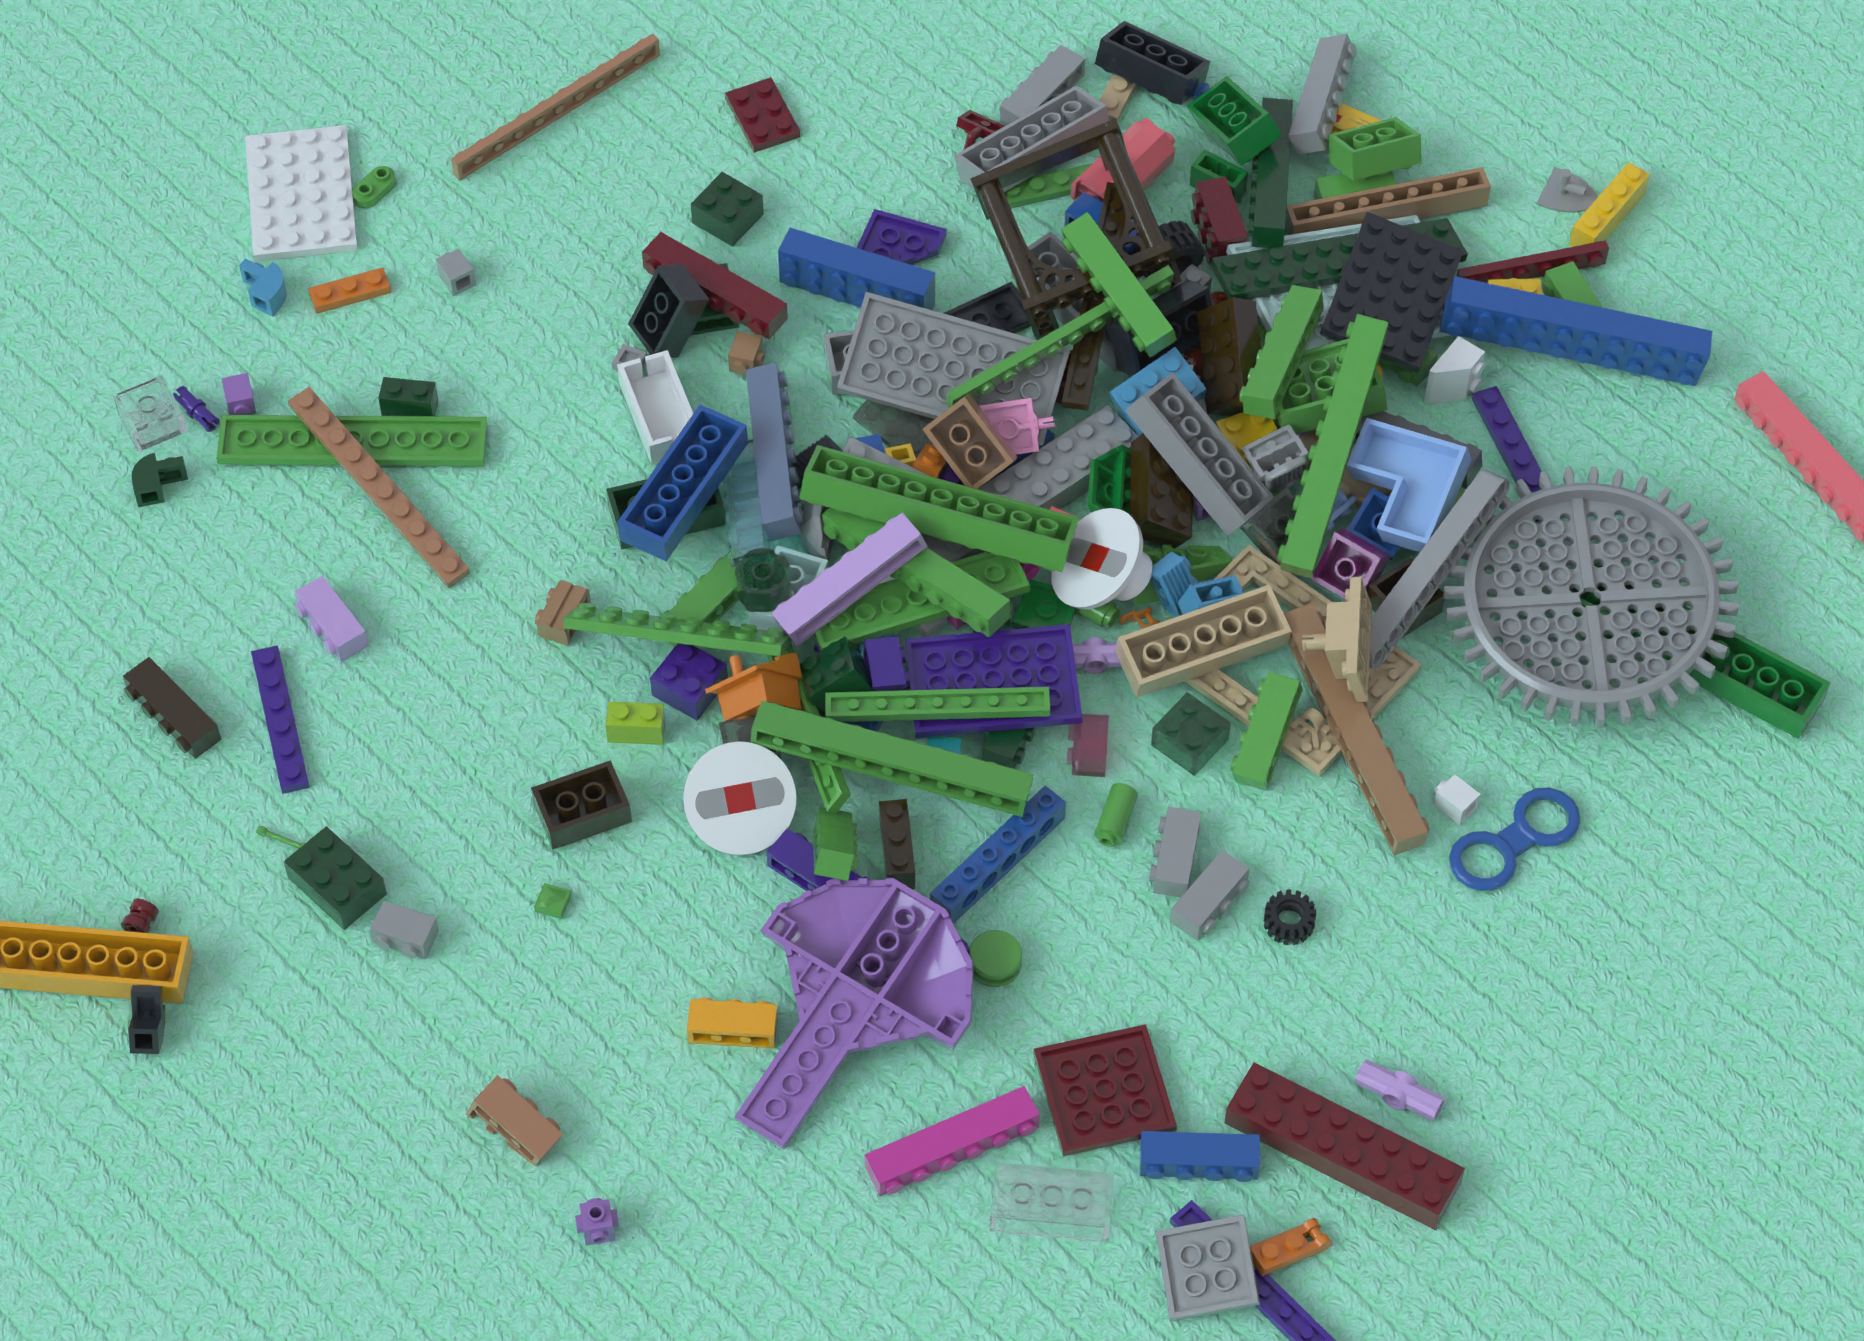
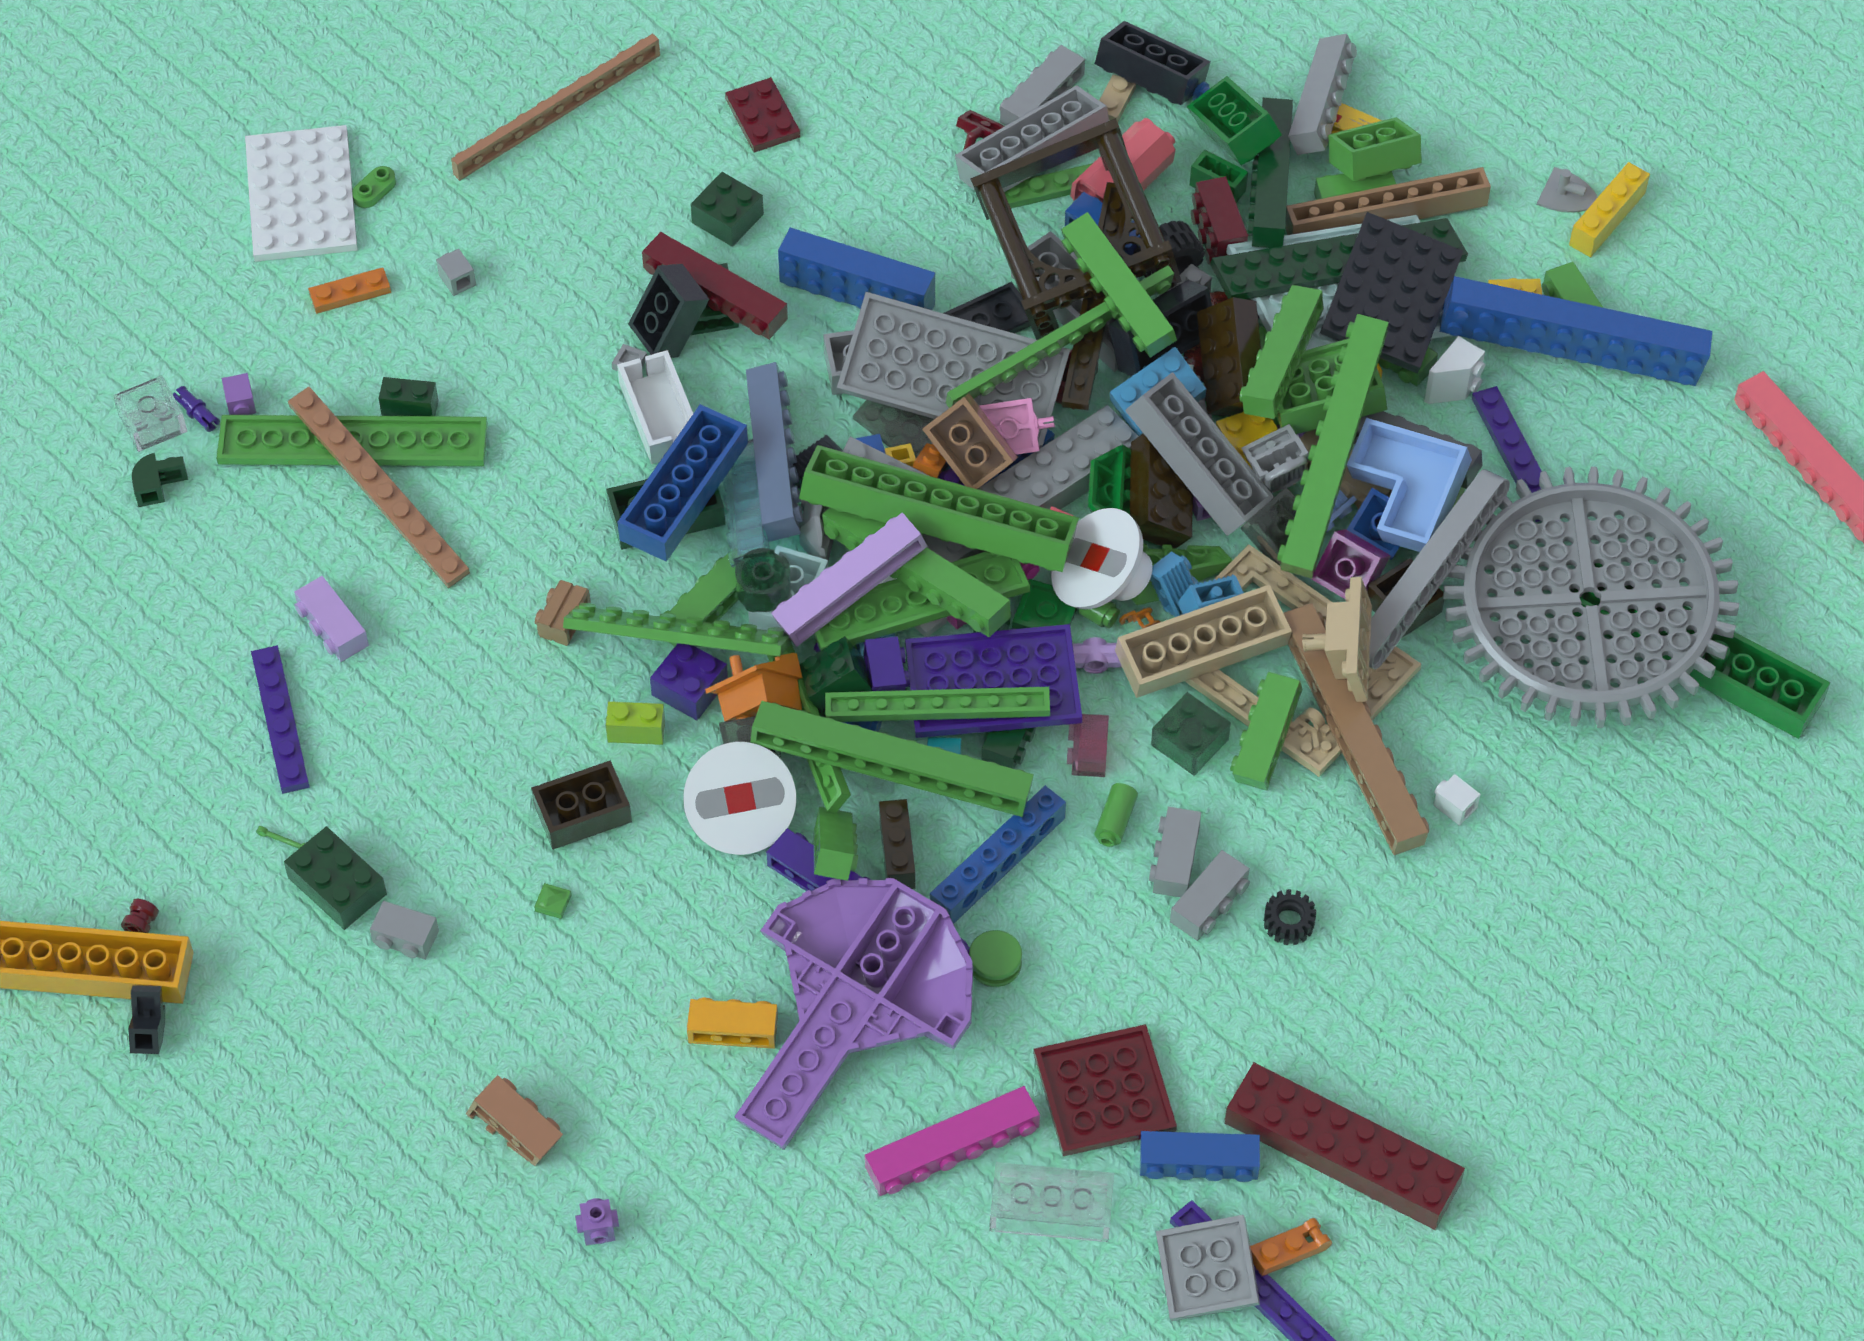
dark brown brick [123,657,222,759] -> none
dark azure brick [239,258,287,317] -> none
medium nougat brick [728,331,765,375] -> none
dark purple plate [857,209,947,265] -> none
lavender piece [1354,1059,1445,1122] -> none
blue bar [1449,787,1580,891] -> none
dark red plate [1456,240,1609,283] -> none

